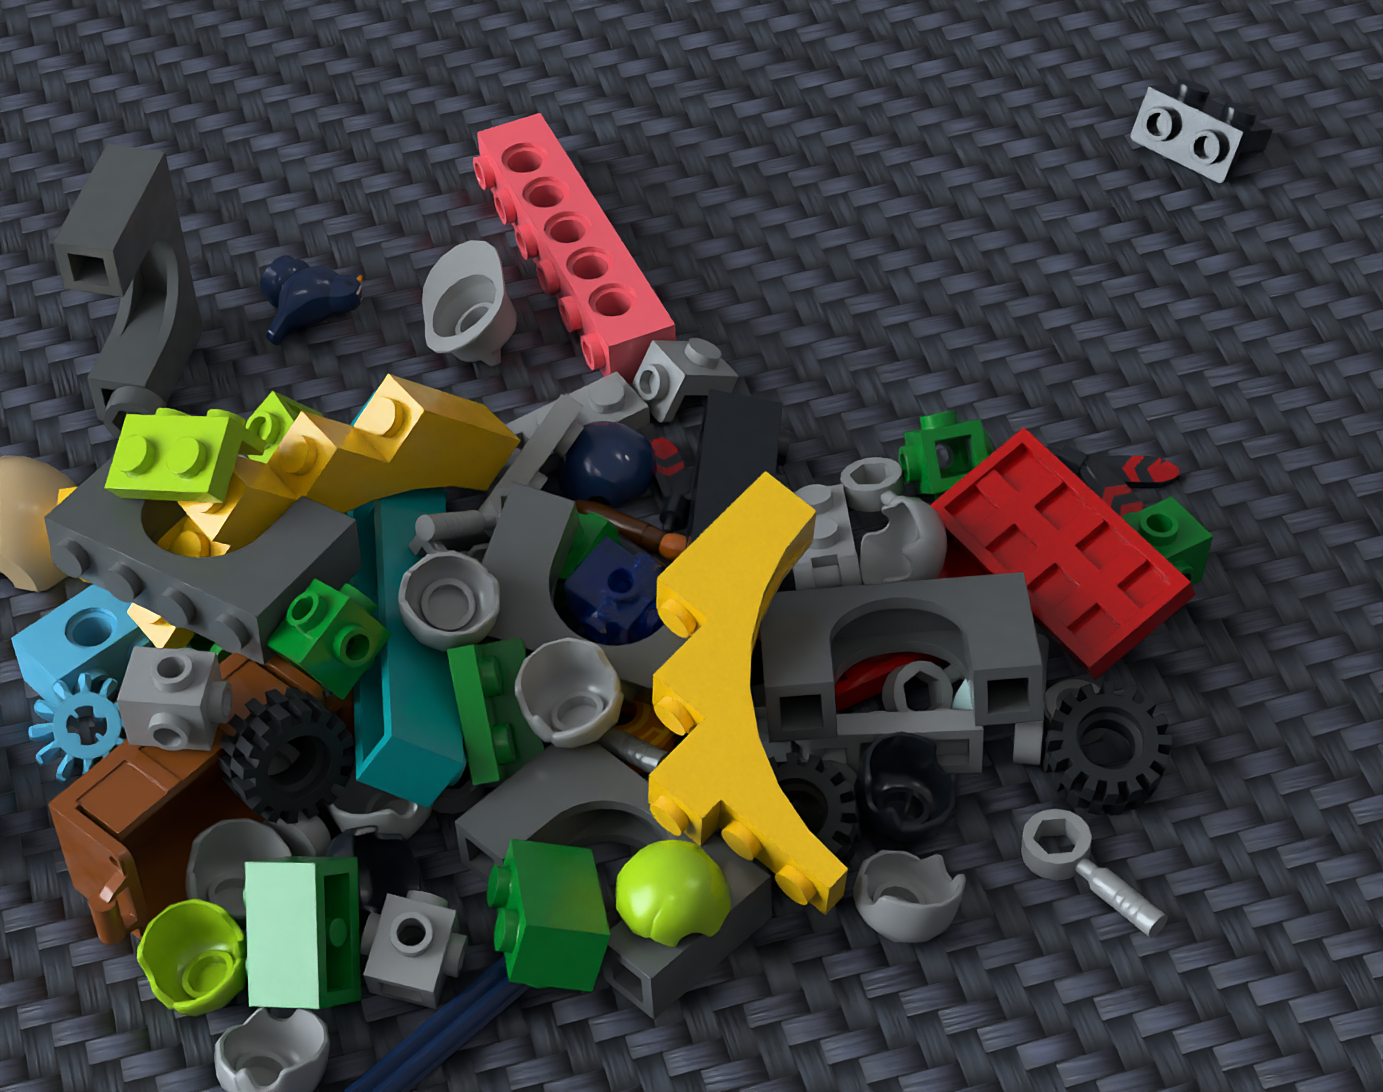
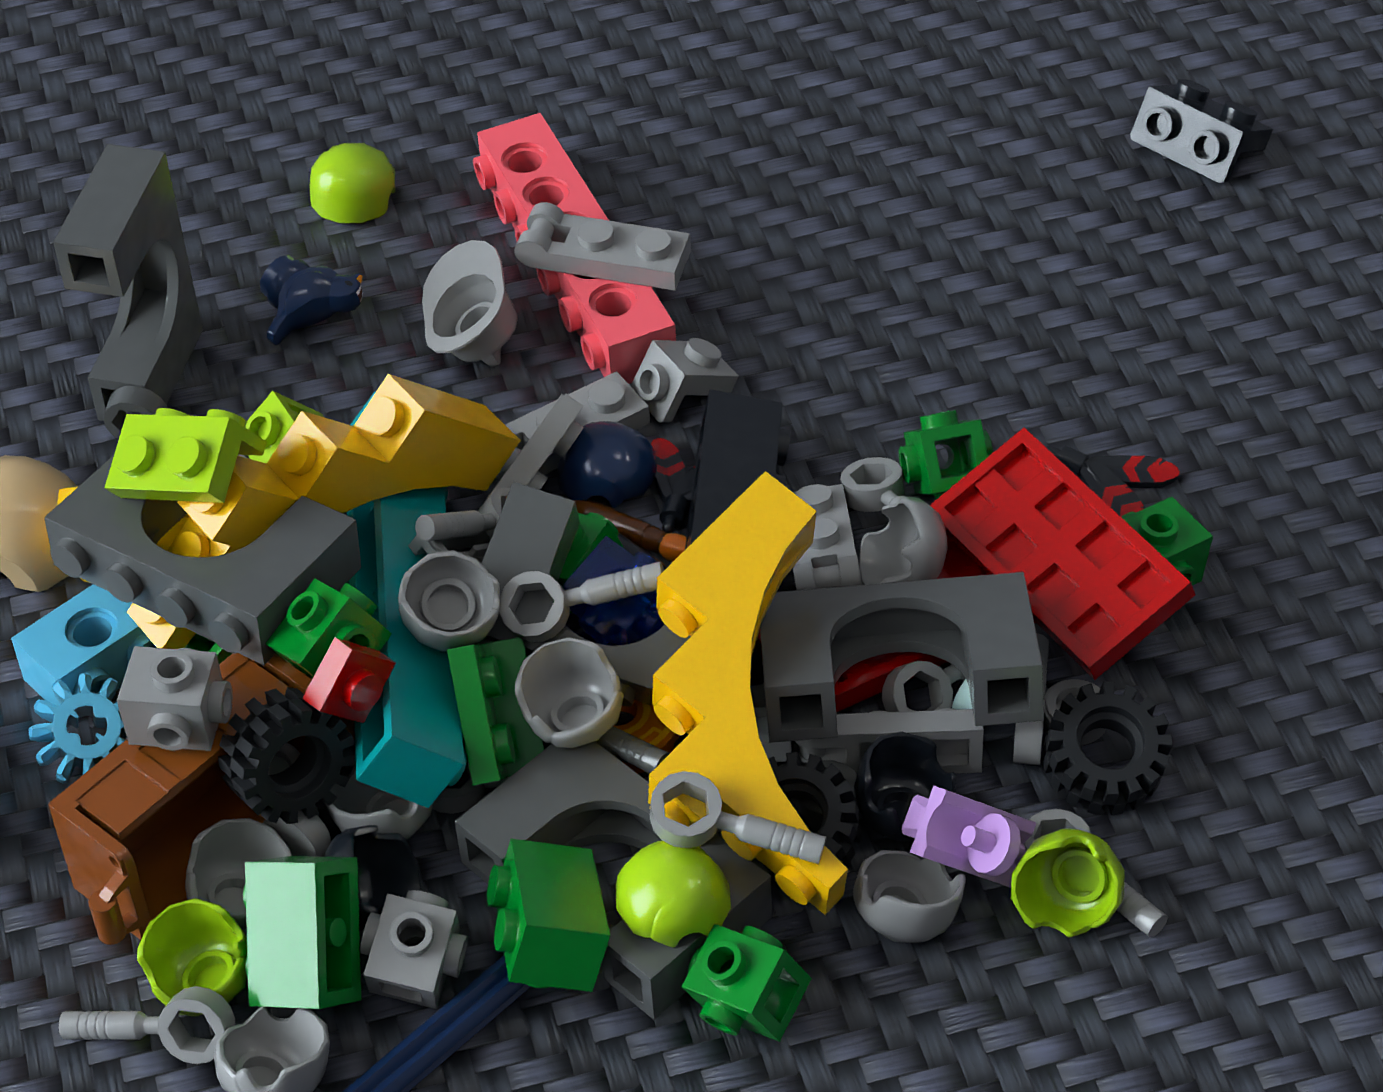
none -> light grey piece [59,986,235,1064]
none -> red plate [302,637,396,723]
none -> lime hair [310,143,395,223]
none -> light grey piece [499,562,664,642]
none -> light grey plate [514,202,691,291]
none -> light grey piece [650,771,827,865]
none -> green brick [682,924,812,1042]
none -> lavender hips [902,785,1036,888]
none -> lime hair [1011,828,1125,937]

